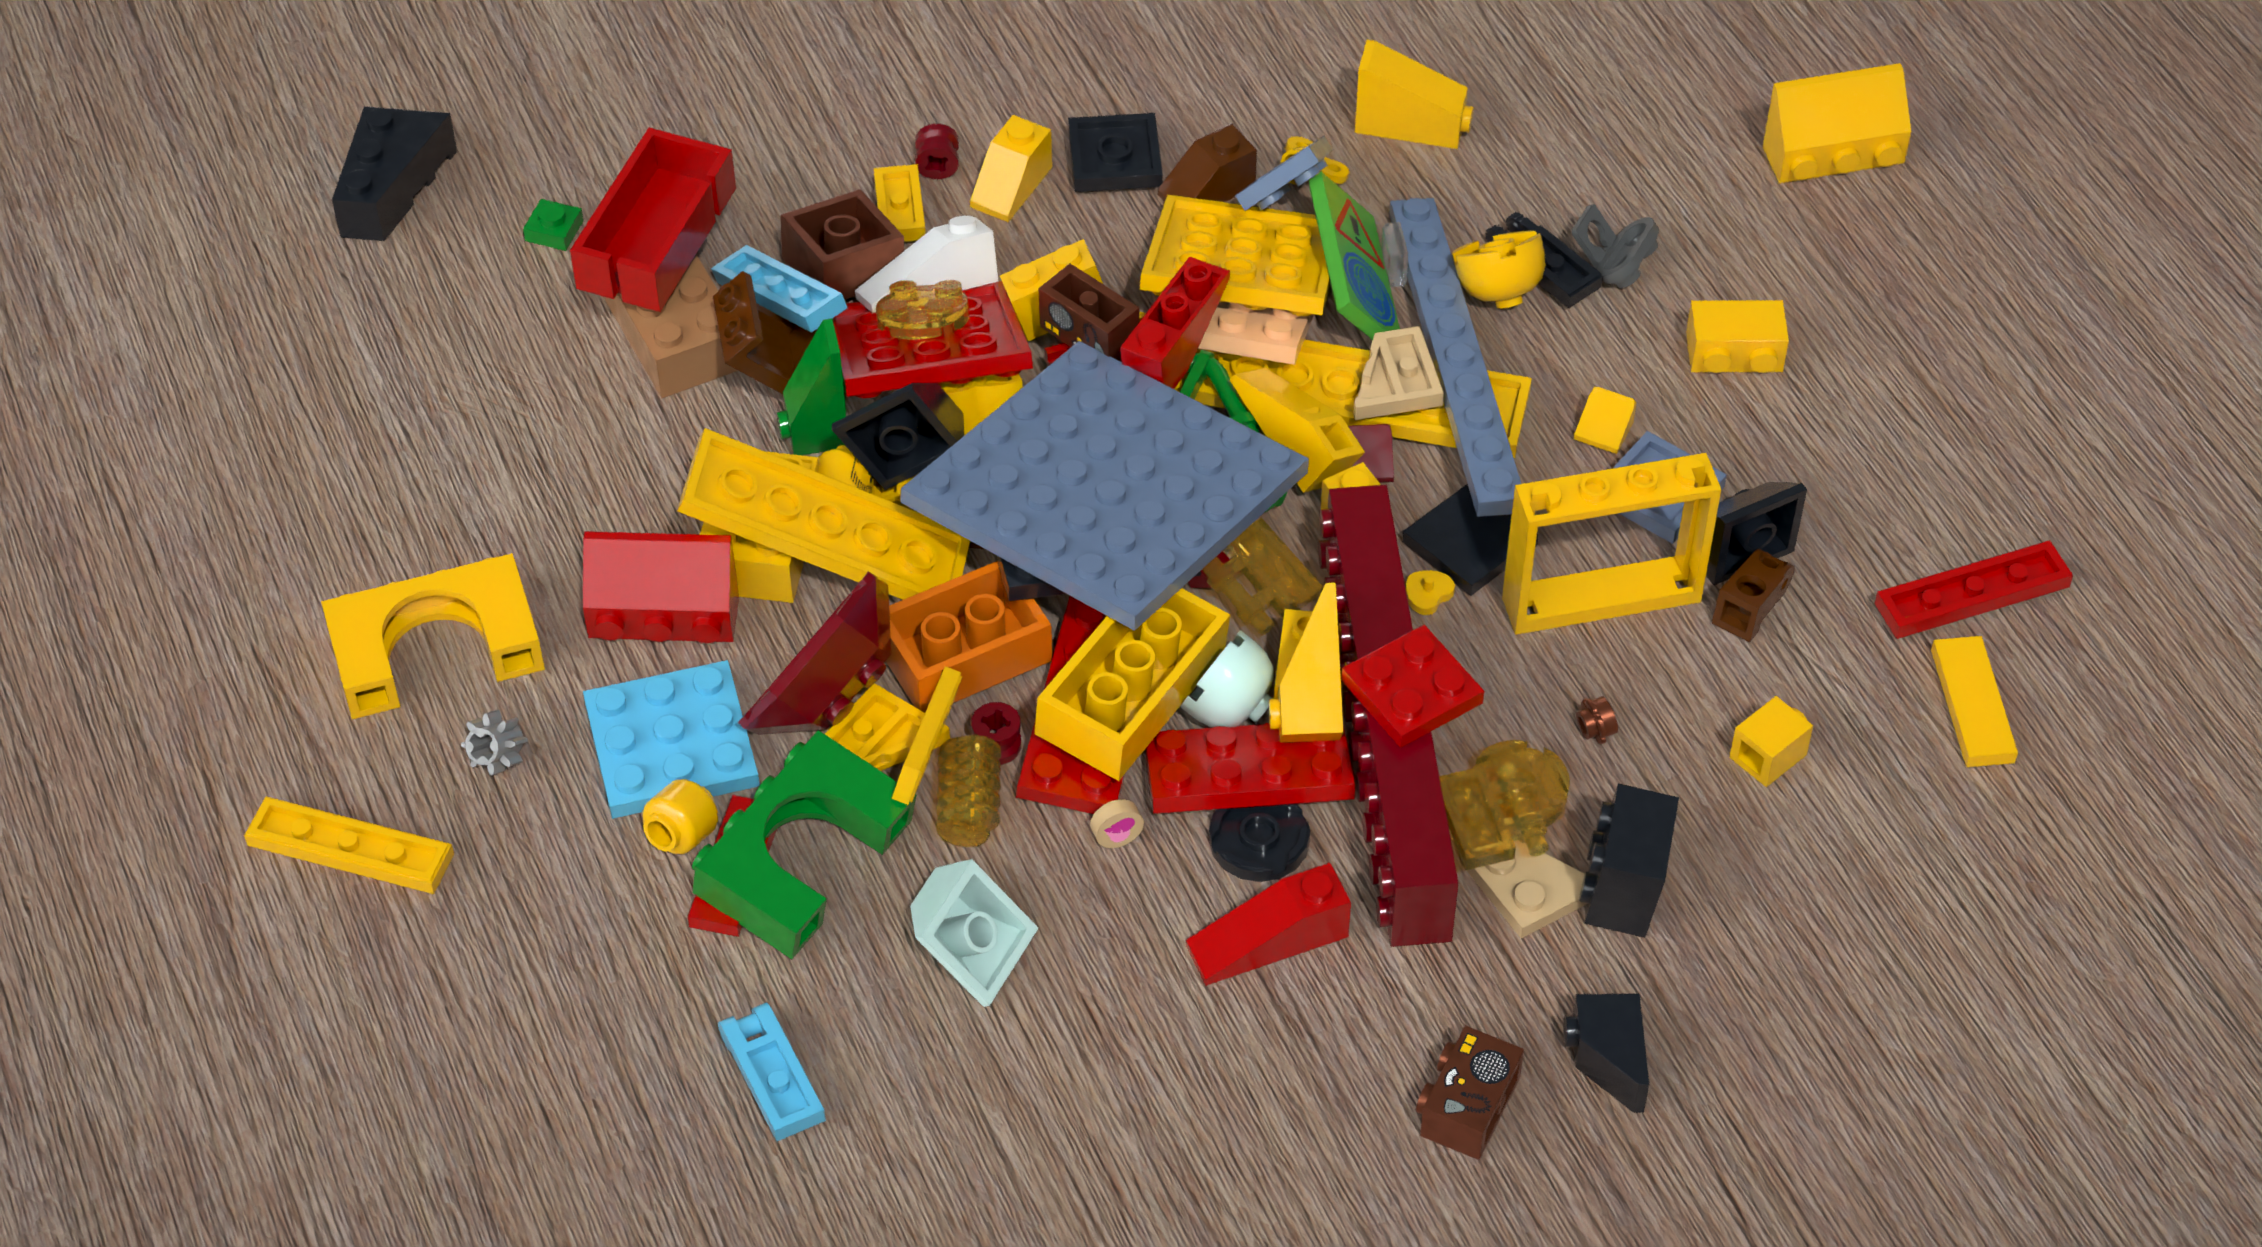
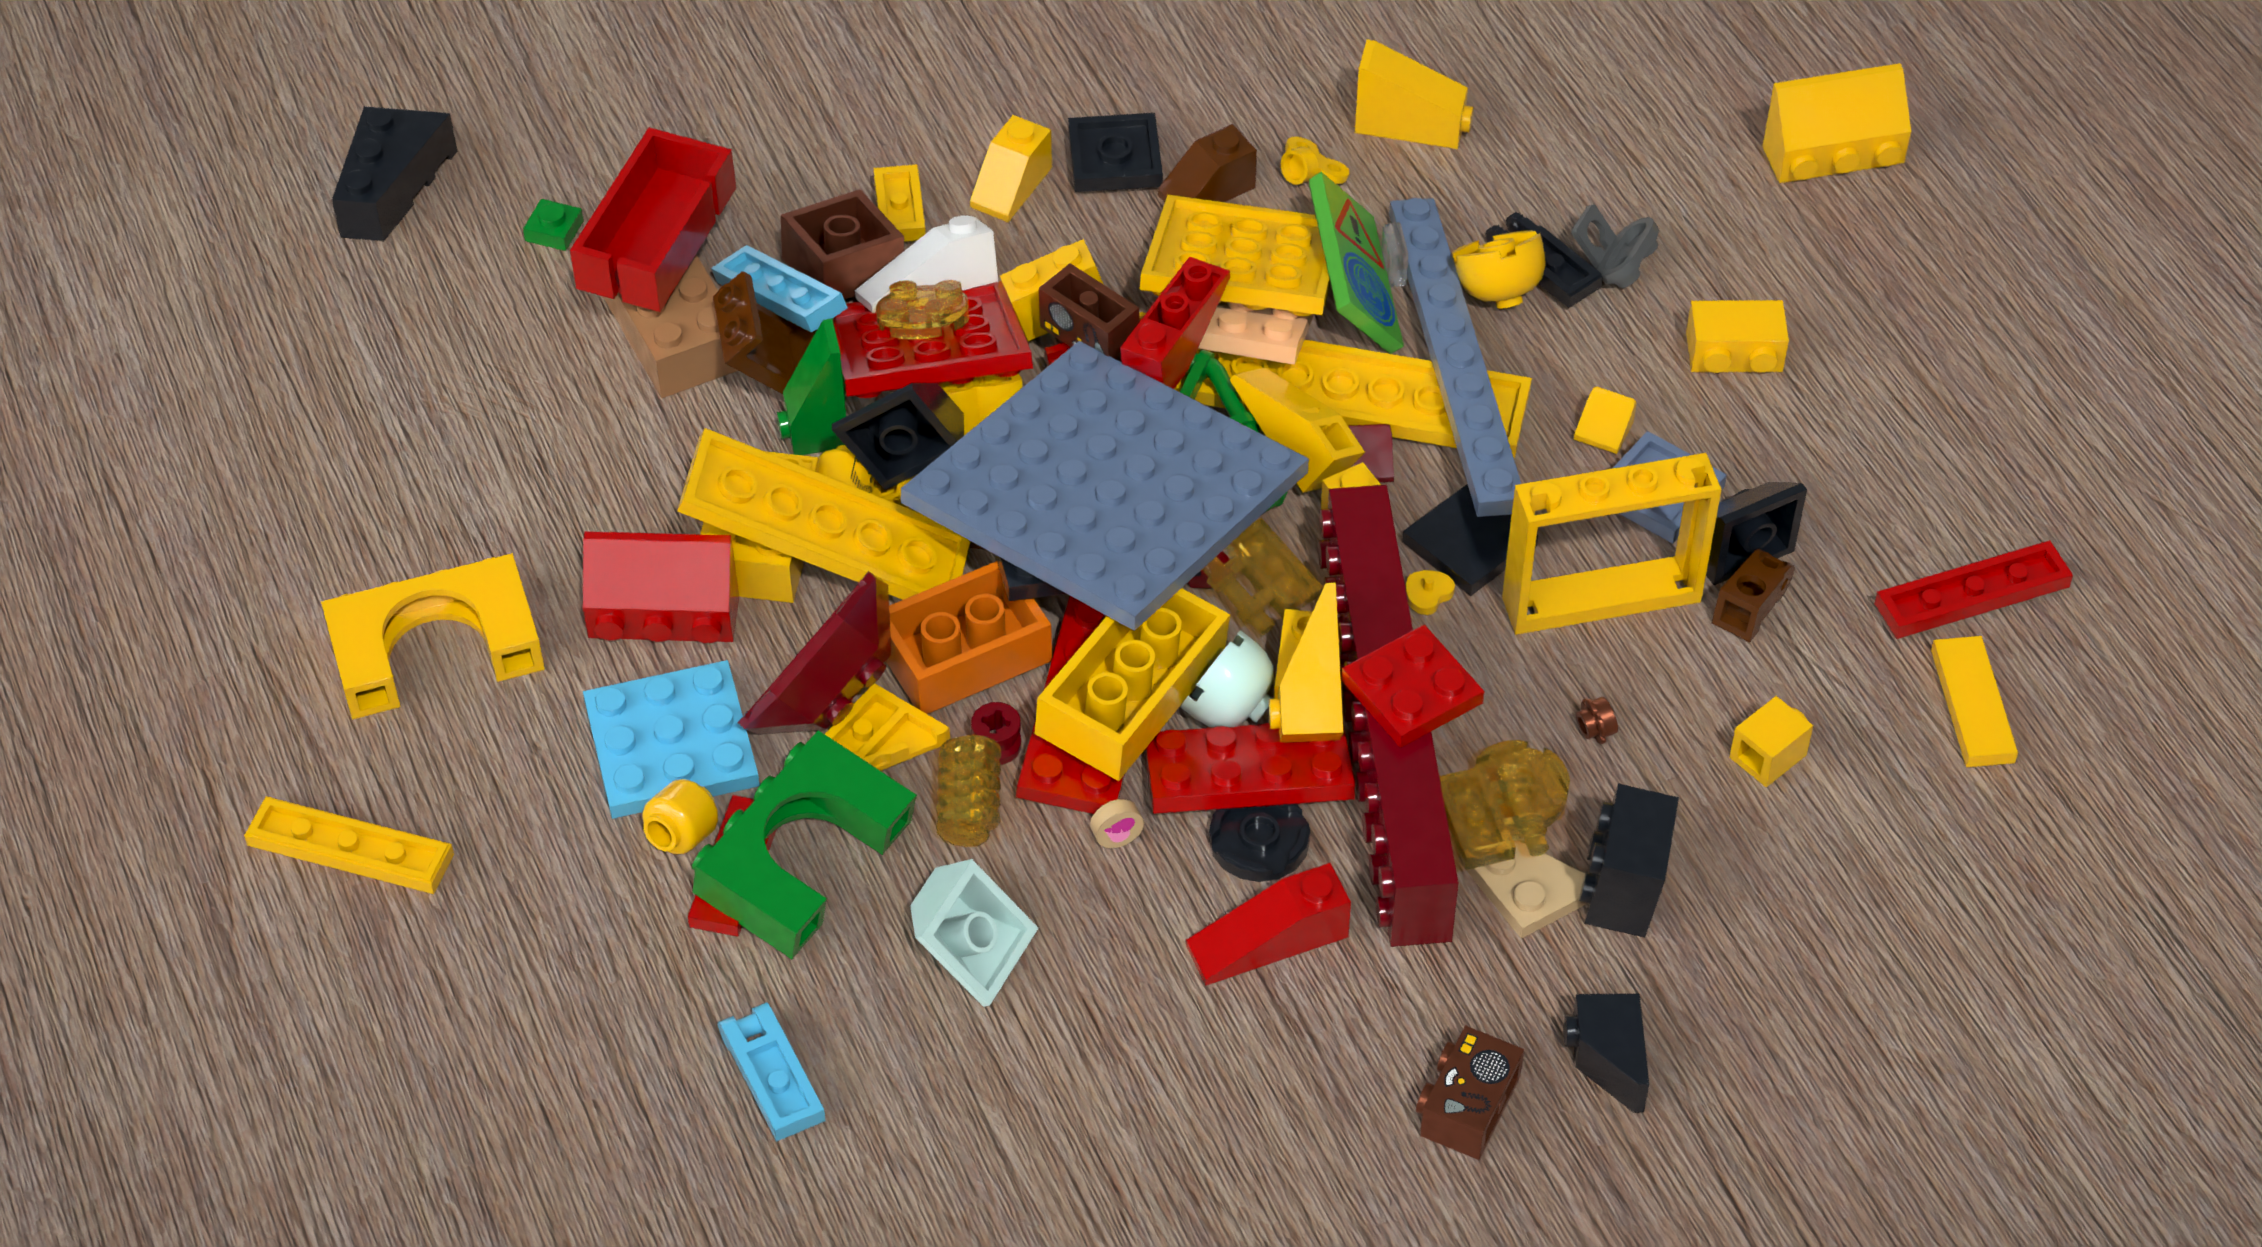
light grey gear [461,710,528,775] -> none
yellow tile [892,666,962,805] -> none
dark red wheel [915,124,959,180] -> none
sand blue plate [1236,136,1333,211] -> none
tan wing [1353,326,1444,420] -> none

